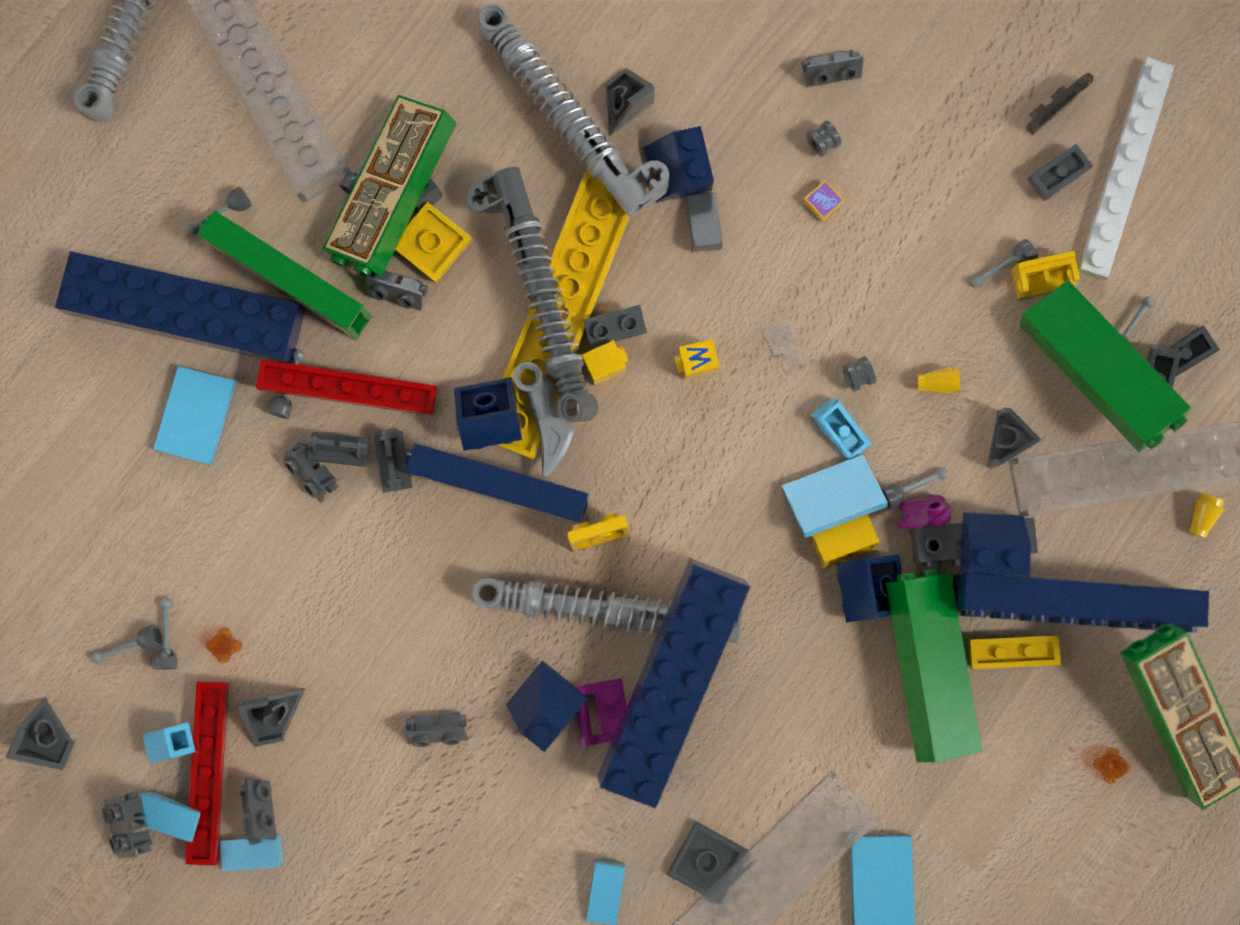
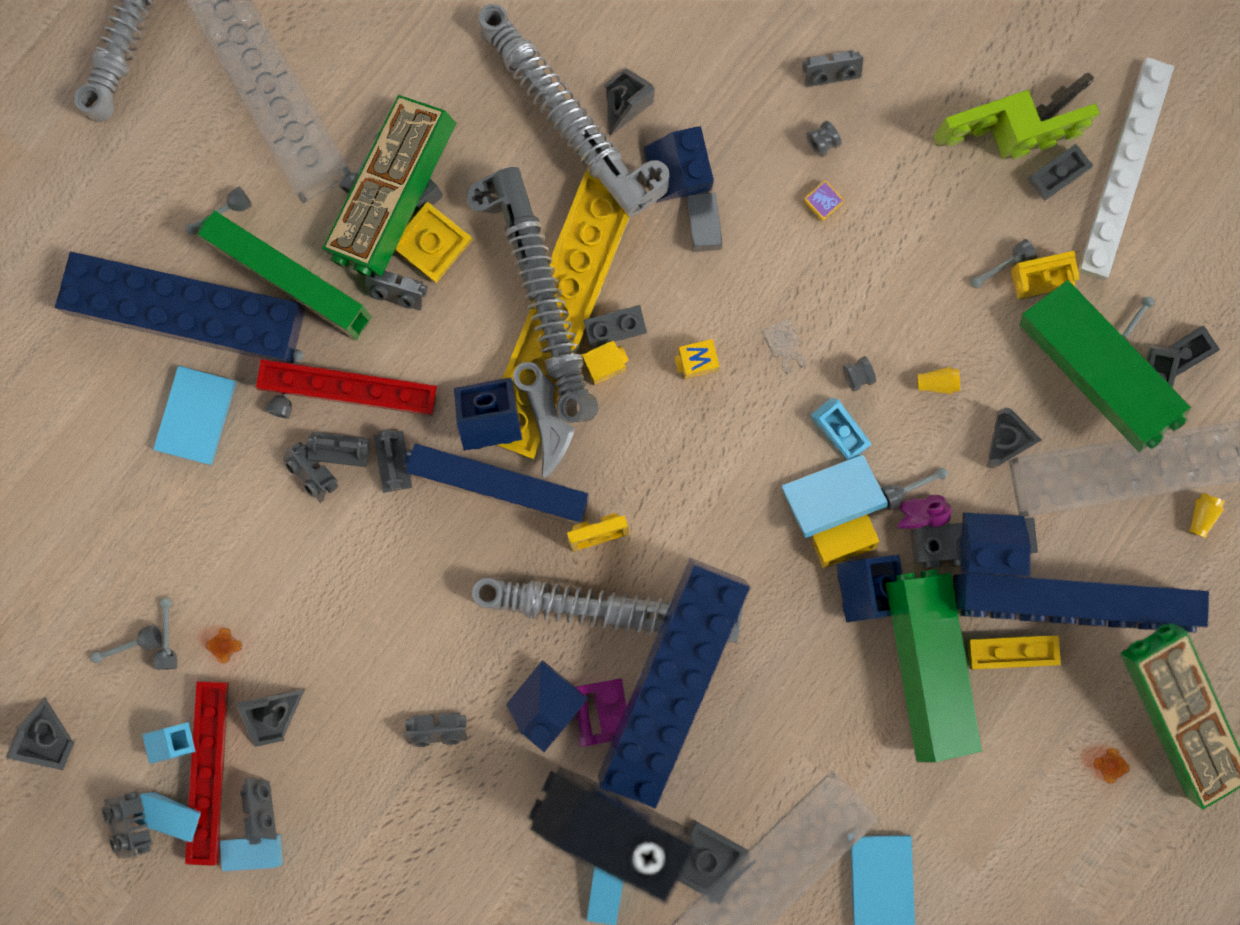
none -> black piece [527,766,695,904]
none -> lime bracket [934,90,1100,160]

